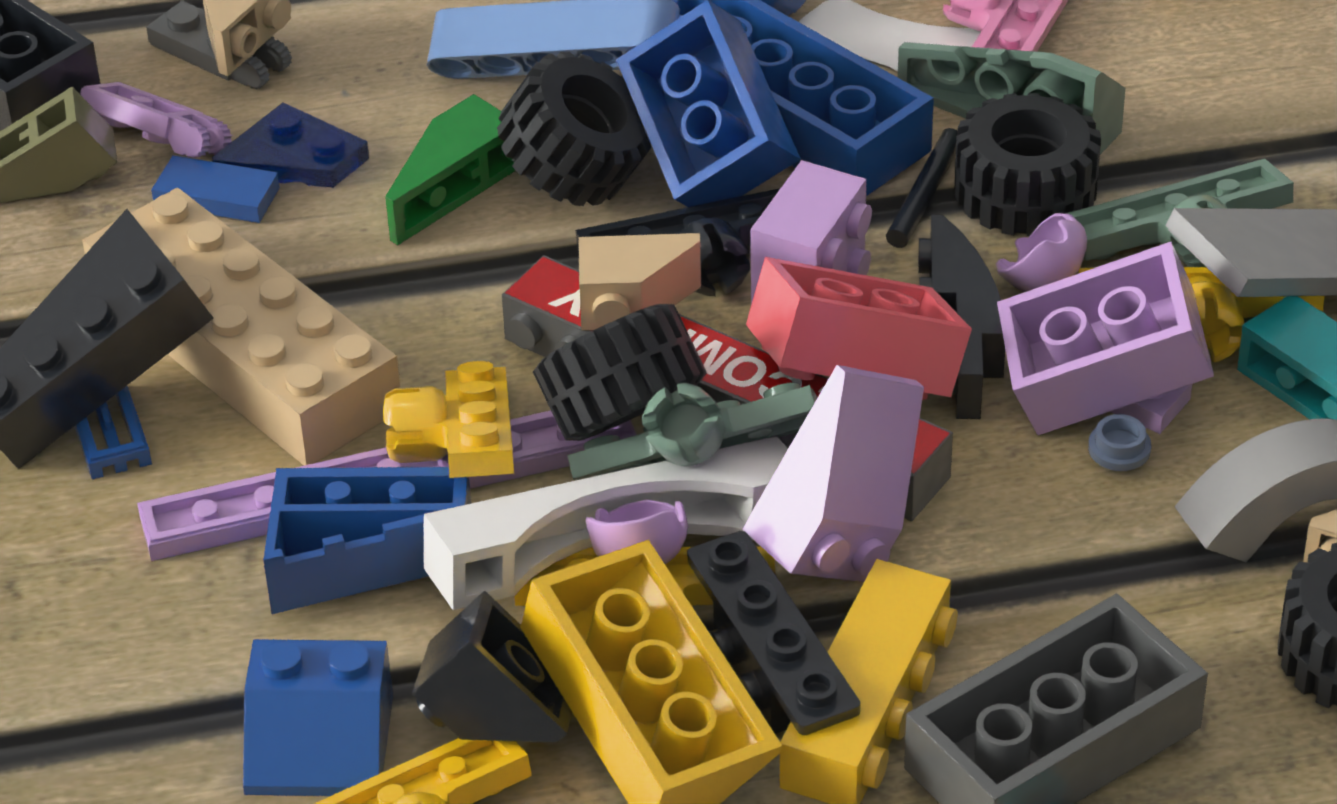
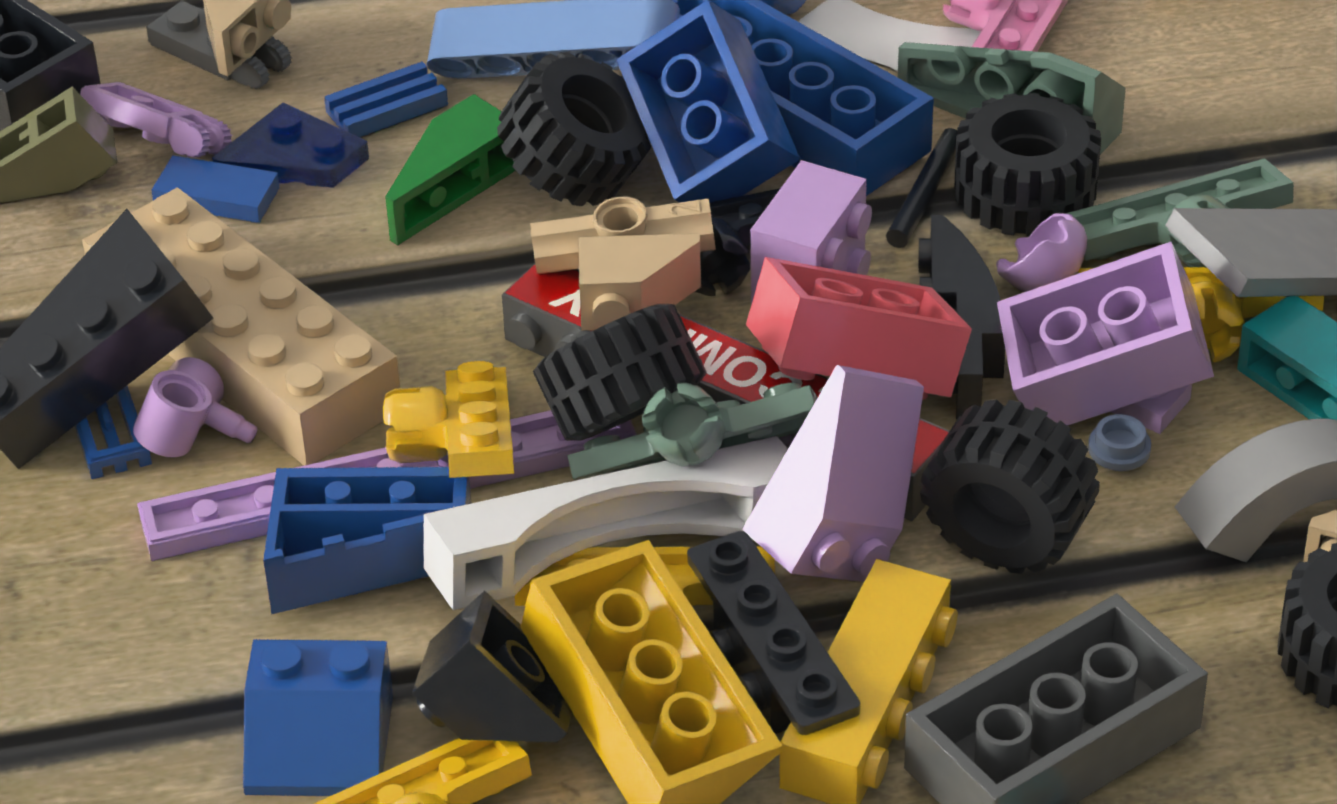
lavender hair [585,499,688,564] -> none
none -> lavender piece [133,357,258,457]
none -> blue tile [324,62,448,141]
none -> tan piece [530,197,716,274]
none -> black tyre [920,399,1100,574]

